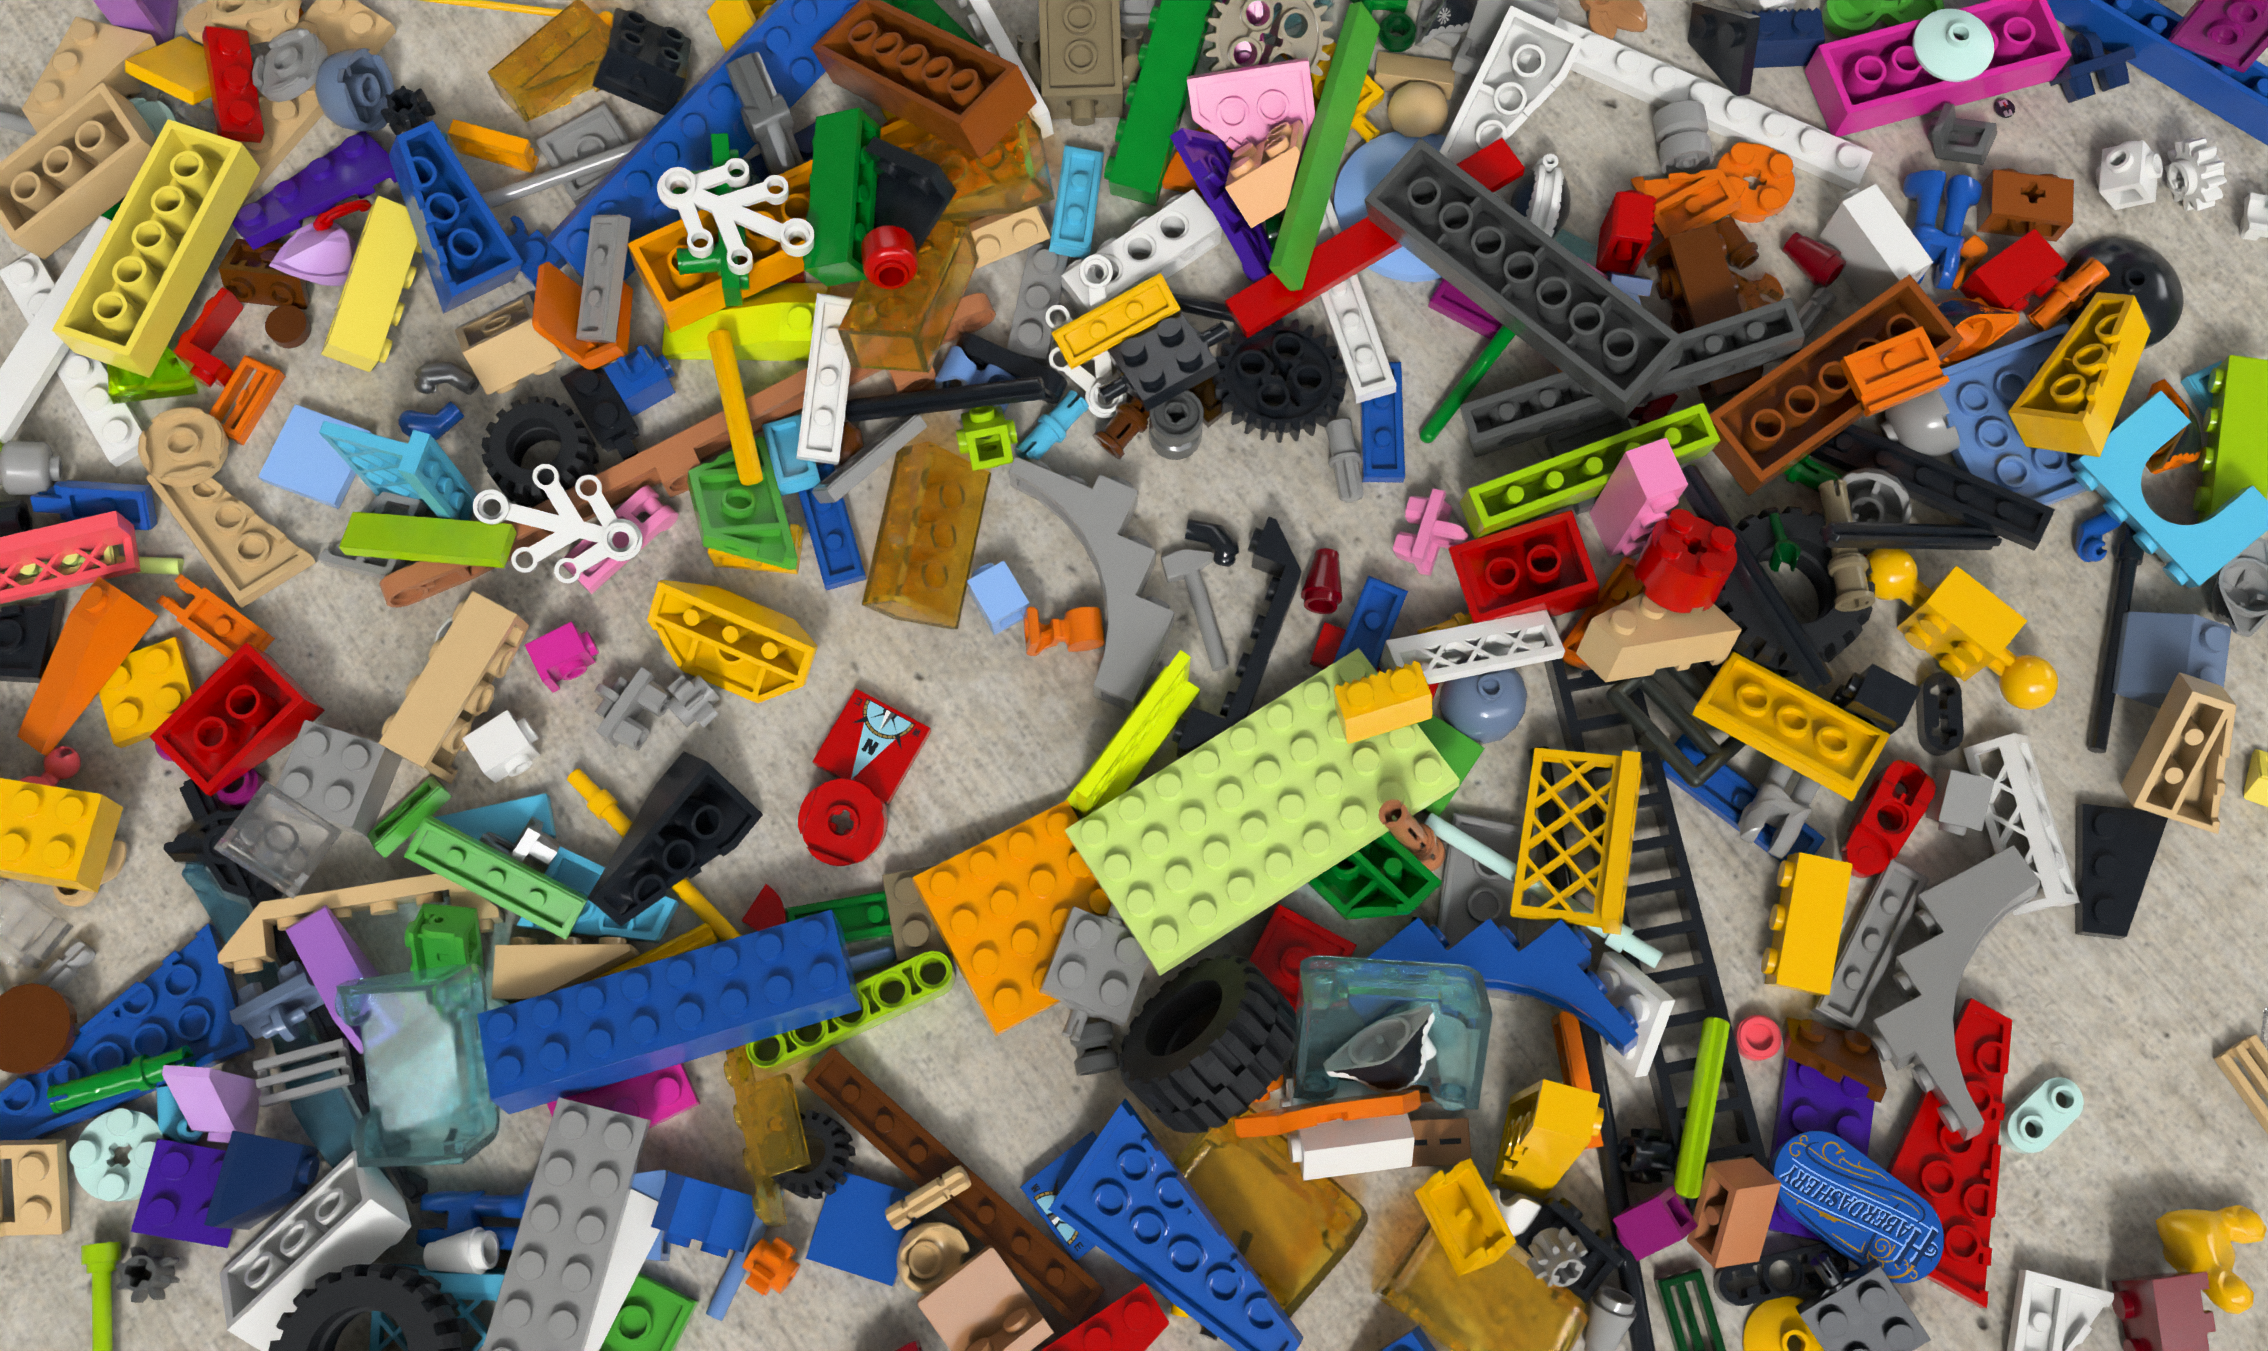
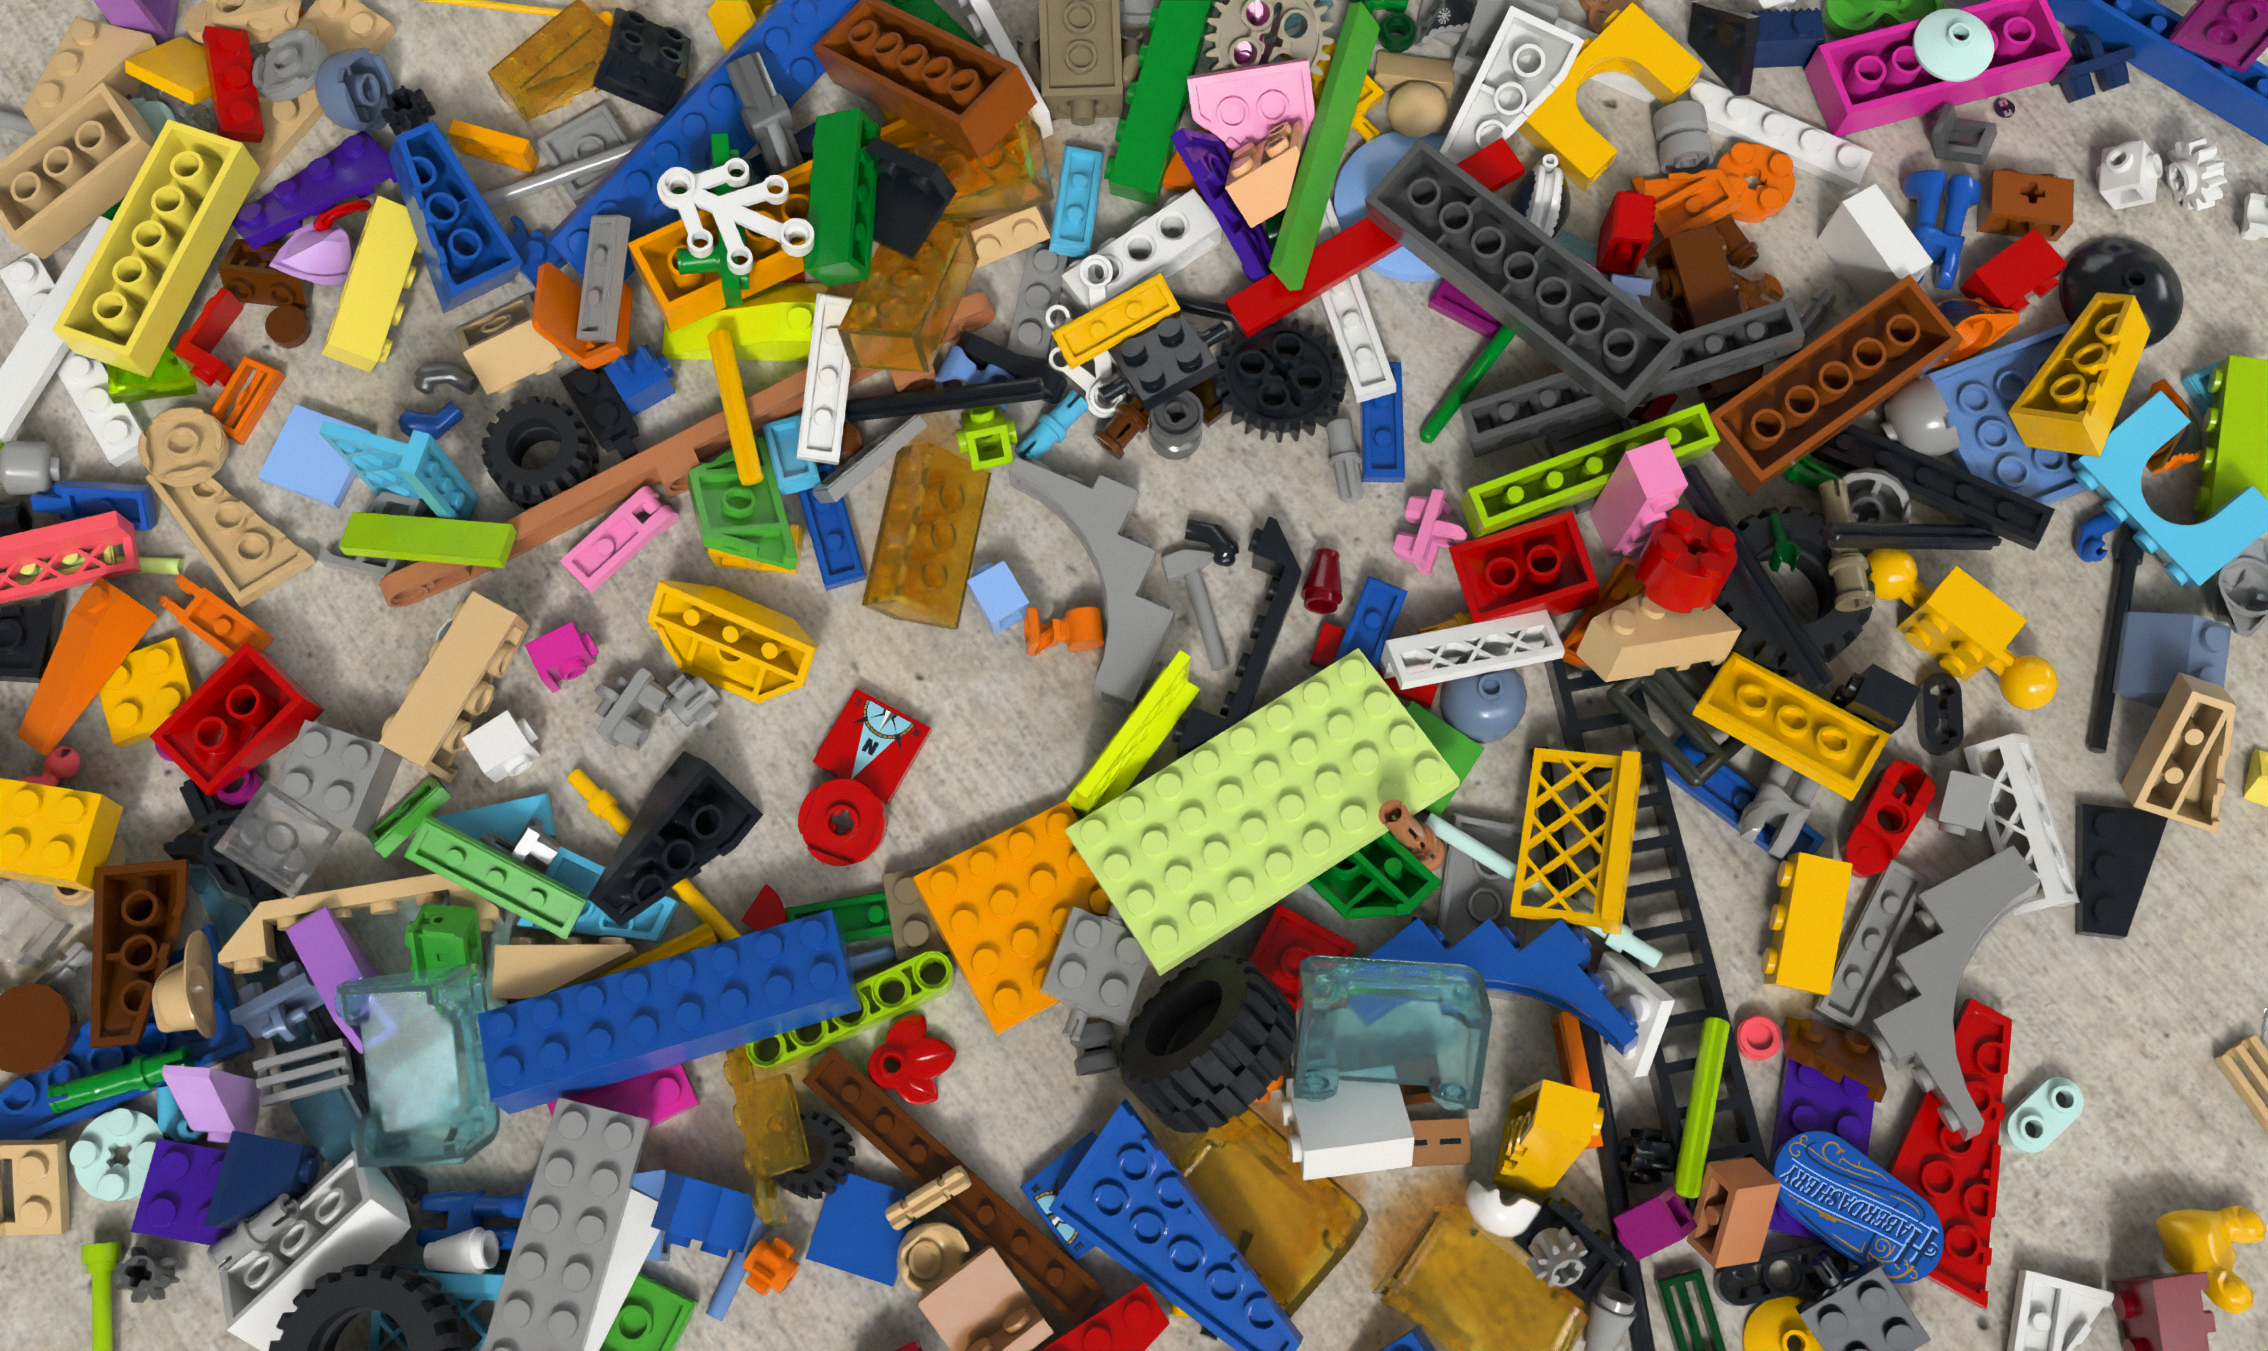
white plant [473,464,643,584] -> none
red head [861,225,918,290] -> none
orange tile [1234,1089,1421,1138] -> none
white hat [1323,1004,1437,1093] -> none
yellow brick [1334,661,1433,744] -> none
yellow hinge [1414,1158,1516,1277] -> none
dark red cone [1782,232,1846,288] -> none
orange plate [1839,326,1950,417] -> none
orange hand [1950,235,1988,292] -> none
orange pin [2026,257,2110,332] -> none
none -> reddish brown wedge [90,859,189,1048]
none -> tan piece [152,930,217,1039]
none -> light grey pin [207,1194,301,1271]
none -> red plate [867,1015,956,1105]
none -> yellow arch [1517,2,1703,192]

